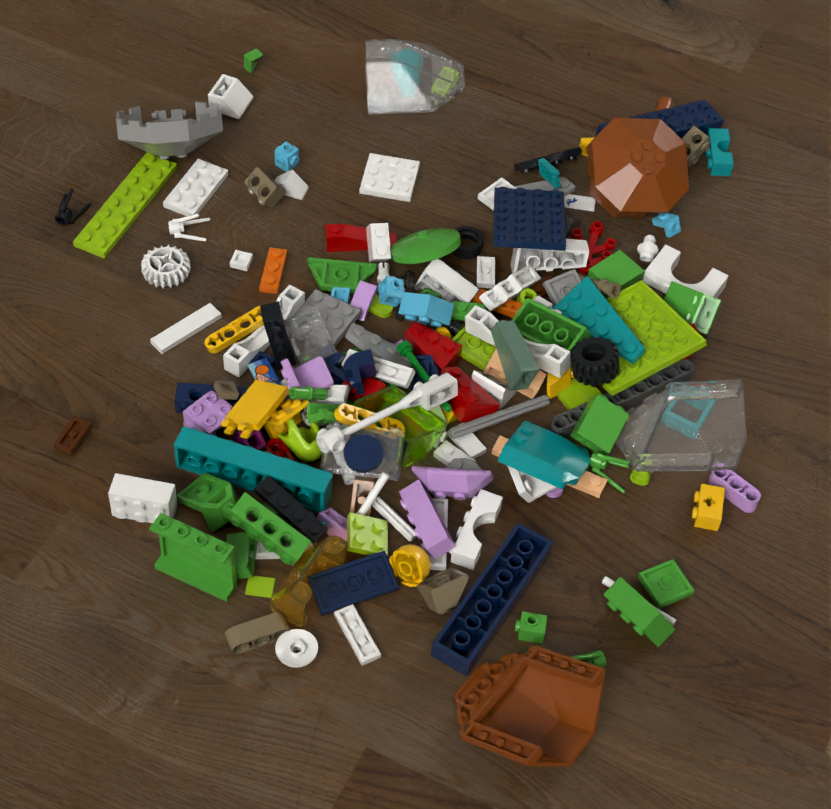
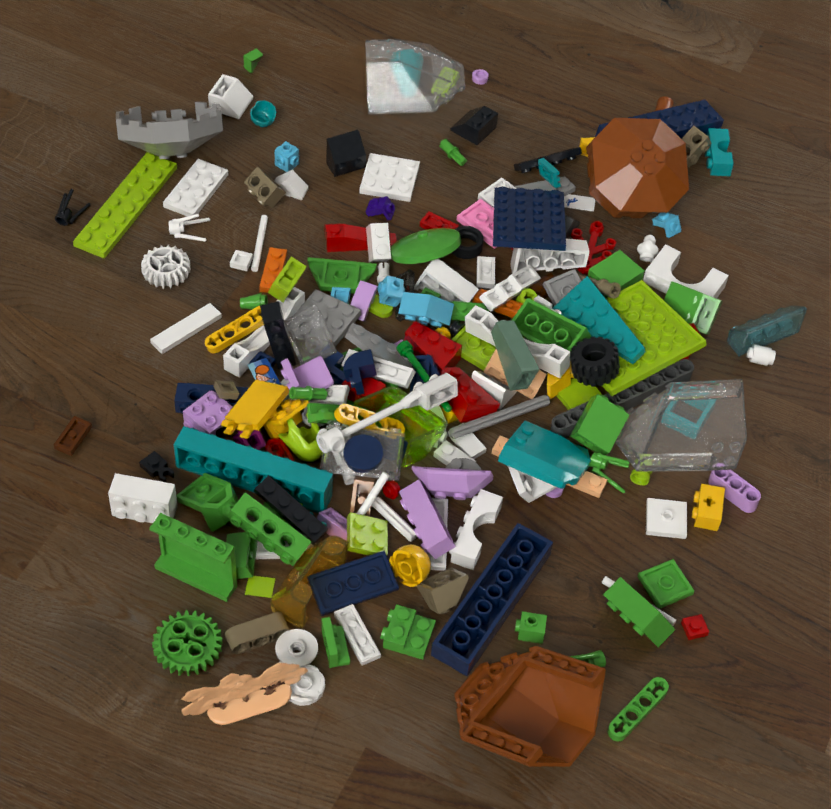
none -> black plate [139,451,174,483]
none -> bright green gear [152,610,223,676]
none -> light nougat plant [181,662,308,725]
none -> bright green cone [240,293,268,310]
none -> teal hair [250,100,276,127]
none -> white bar [251,215,268,272]
none -> lime brick [268,256,307,303]
none -> white tile [289,664,325,706]
none -> bright green bracket [321,617,350,668]
none -> black slope [326,130,366,177]
none -> dark purple bracket [365,196,395,220]
none -> bright green plate [380,604,436,660]
none -> red plate [382,480,401,500]
none -> red plate [419,211,459,229]
none -> bright green axle [439,139,467,166]
none -> black slope [450,106,498,145]
none -> bright pink plate [457,199,496,249]
none -> lavender tile [472,69,488,85]
none -> bright green beam [608,677,669,742]
none -> white plate [646,498,687,539]
none -> red plate [681,614,709,640]
none -> clear light blue slope [727,306,807,356]
none -> white brick [747,344,776,366]

